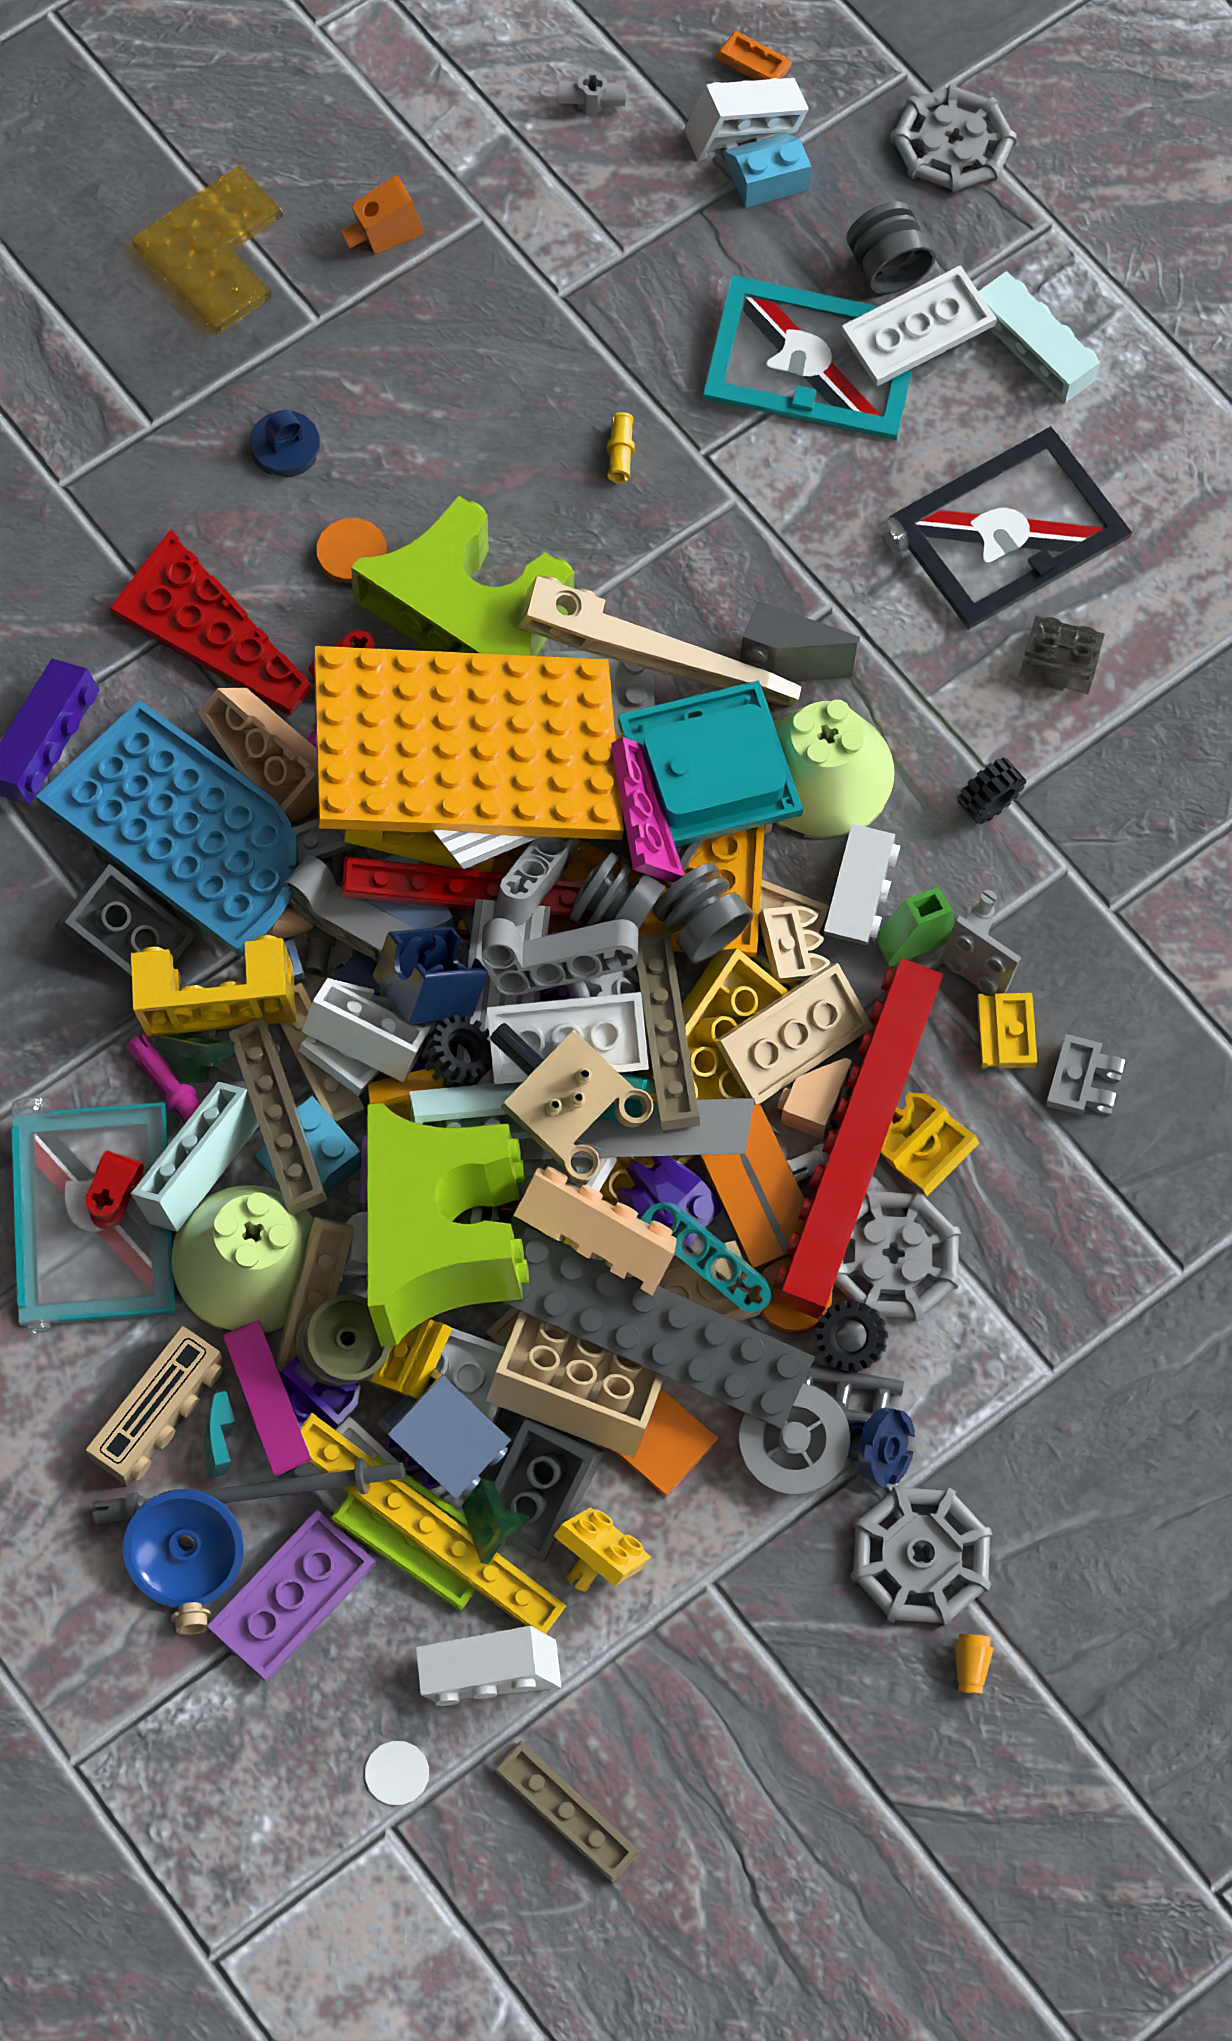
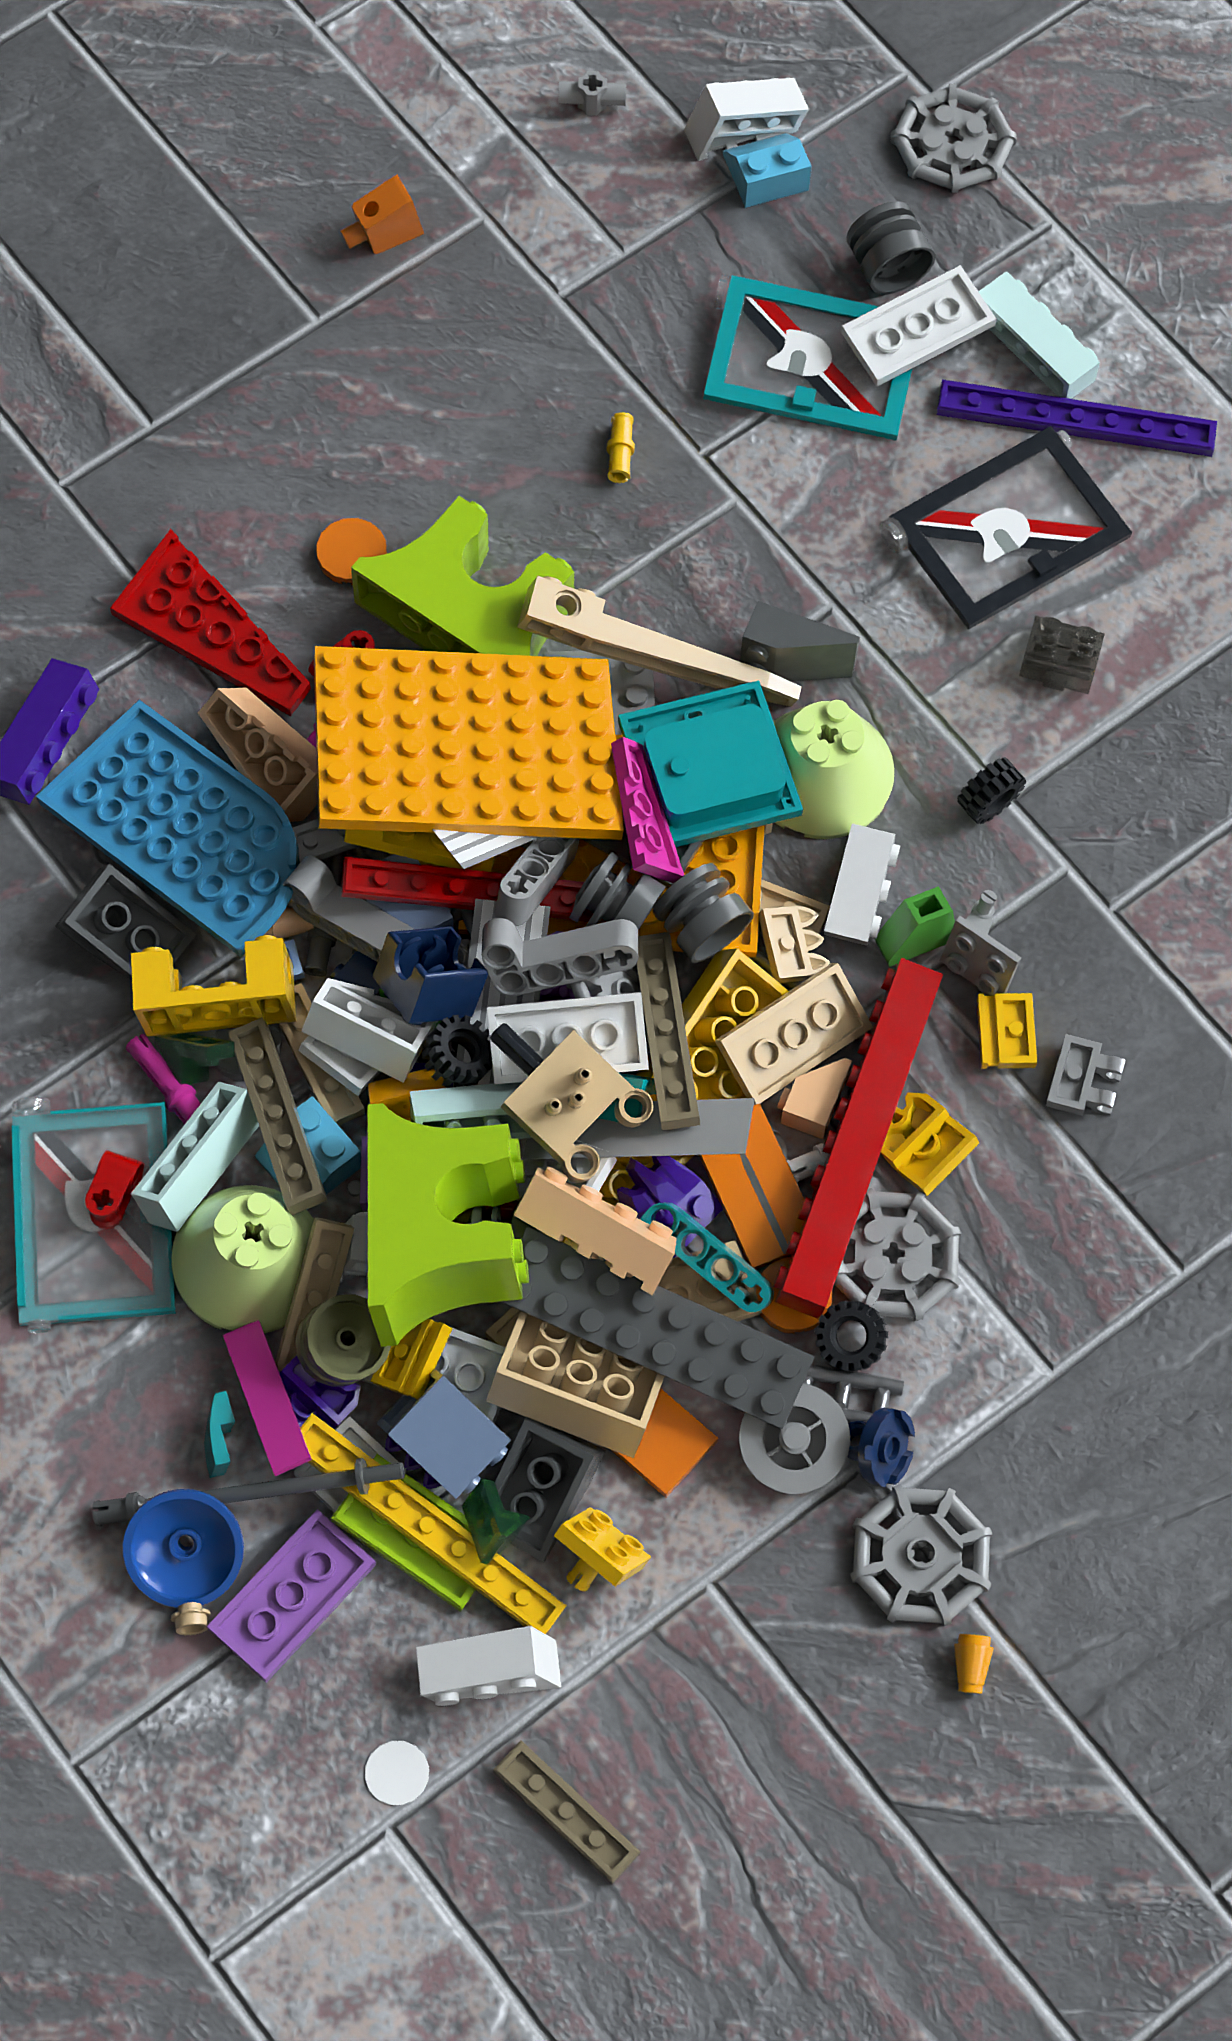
tan brick [86,1326,223,1487] -> none
clear yellow plate [132,165,283,335] -> none
dark blue tile [250,410,320,477] -> none
orange plate [717,30,792,81] -> none
none -> dark purple tile [936,379,1217,457]

